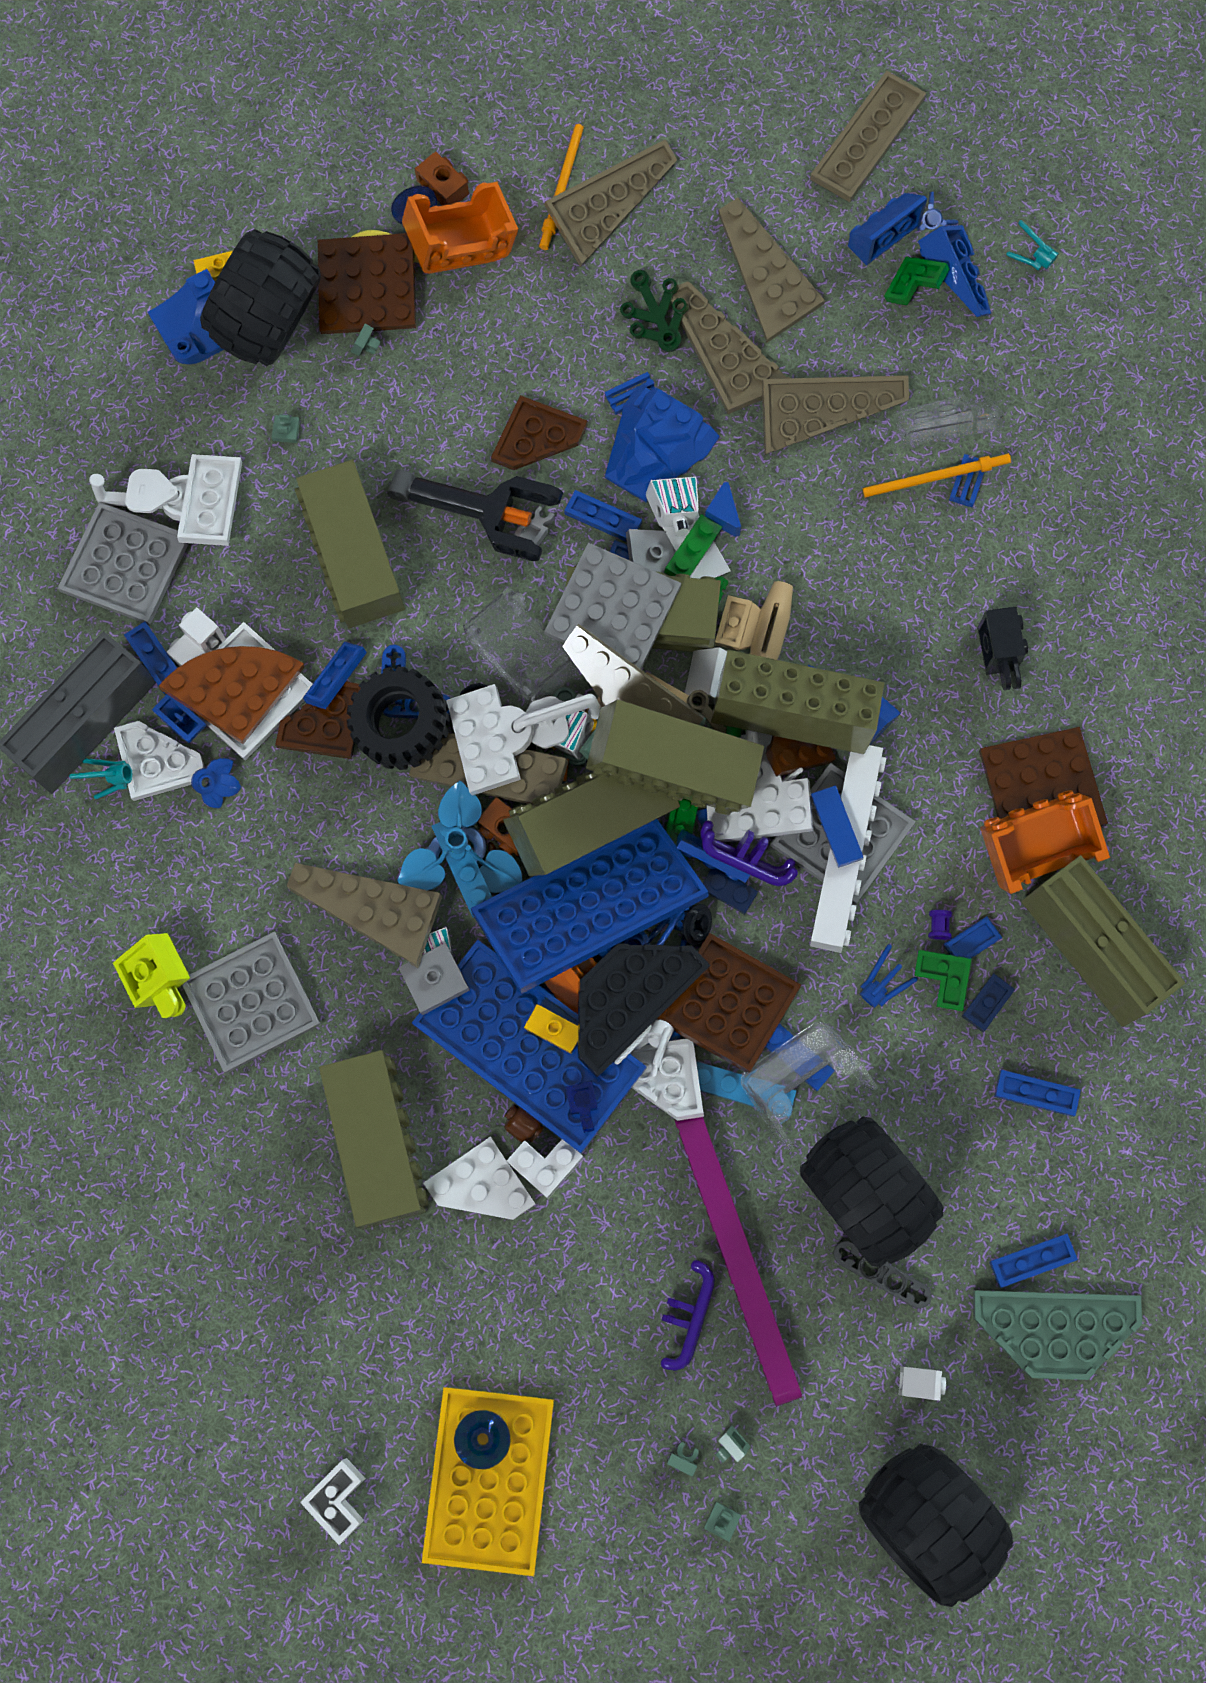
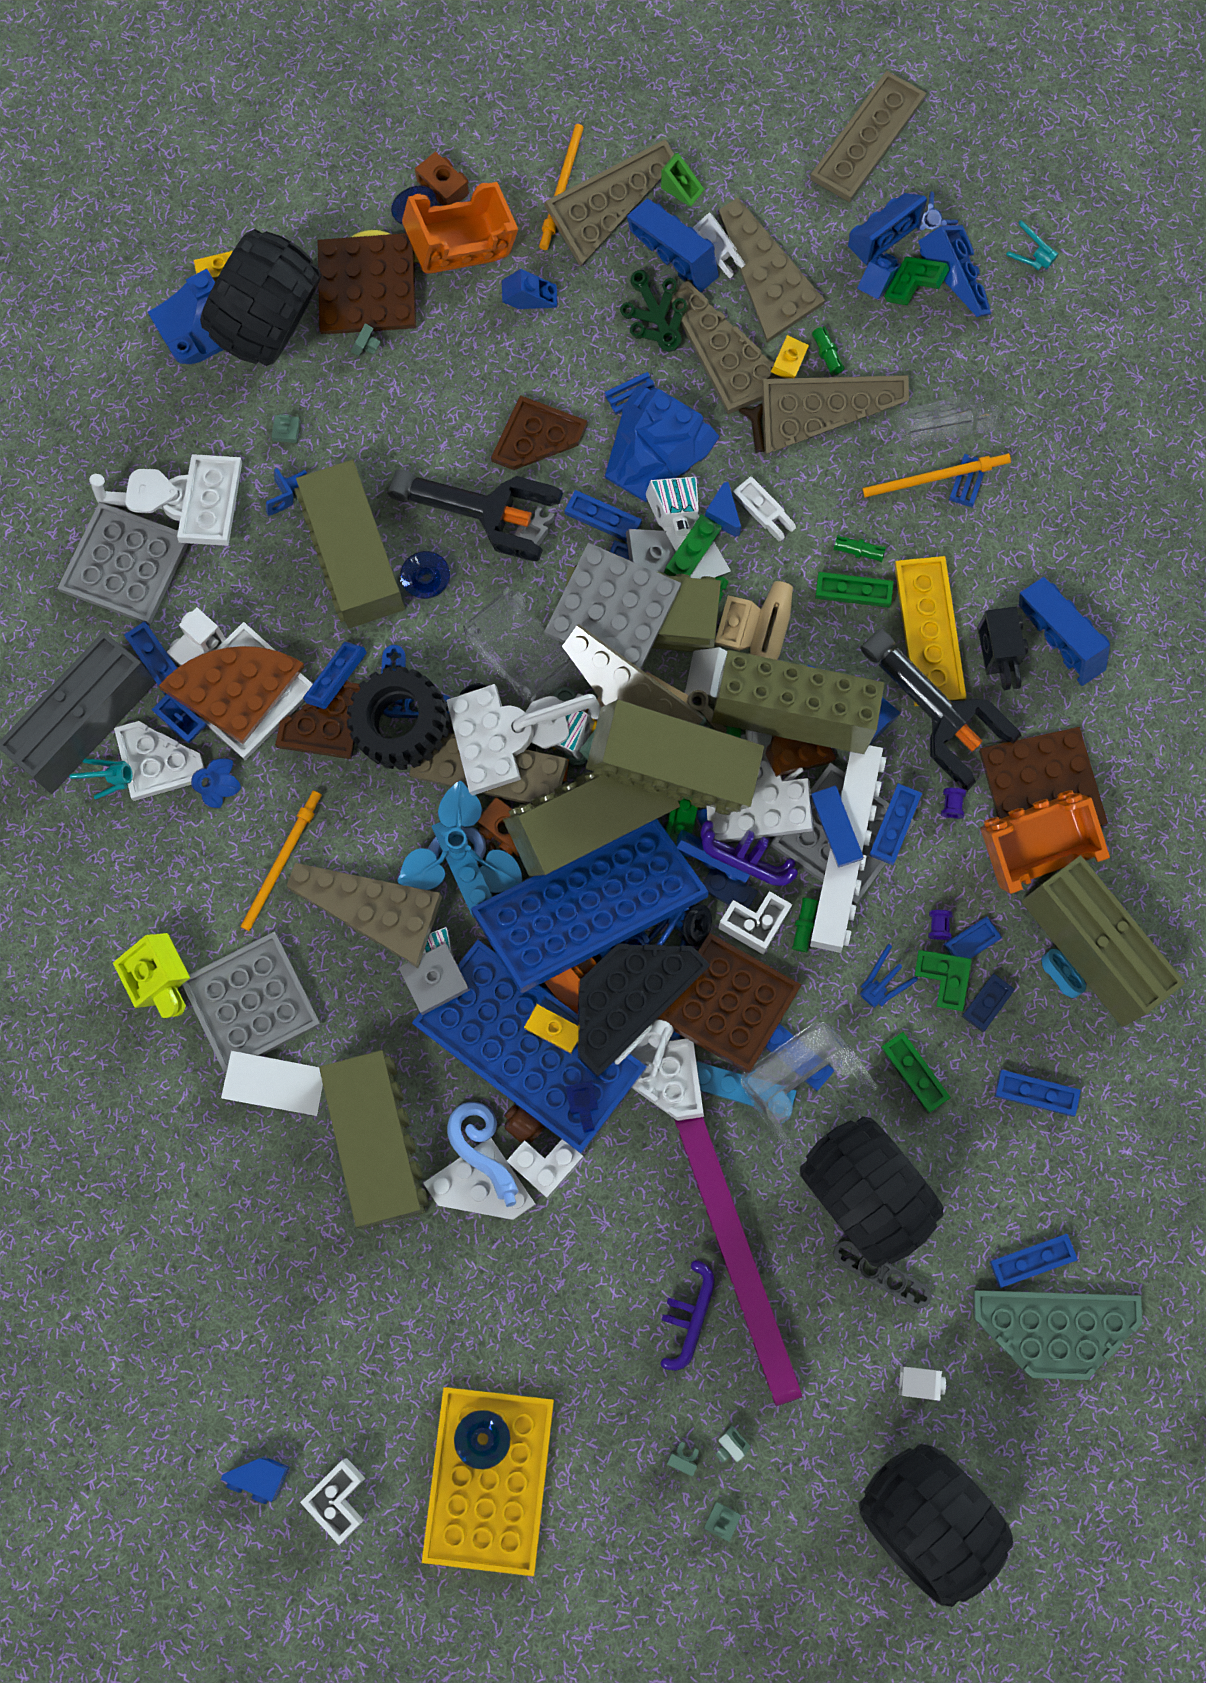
none -> blue slope [220,1456,290,1504]
none -> white sticker [221,1051,323,1116]
none -> light orange bar [240,790,322,931]
none -> blue bracket [266,468,307,516]
none -> clear blue dish [400,551,450,599]
none -> light blue plant [447,1102,519,1207]
none -> blue slope [502,269,557,309]
none -> blue wedge [627,198,719,293]
none -> bright green slope [661,153,705,207]
none -> white hinge [693,212,746,278]
none -> white brick [718,891,792,955]
none -> white hinge [732,476,796,541]
none -> dark brown piece [739,404,765,453]
none -> yellow plate [771,335,809,379]
none -> green pin [791,898,819,953]
none -> green pin [812,327,845,376]
none -> green plate [815,572,894,608]
none -> green pin [834,535,886,562]
none -> blue slope [857,253,901,299]
none -> black piece [860,629,1021,790]
none -> blue plate [869,783,922,865]
none -> green plate [881,1032,951,1114]
none -> yellow plate [894,556,967,707]
none -> dark purple bush [941,788,966,819]
none -> blue wedge [1019,577,1110,686]
none -> dark azure plate [1041,949,1086,998]

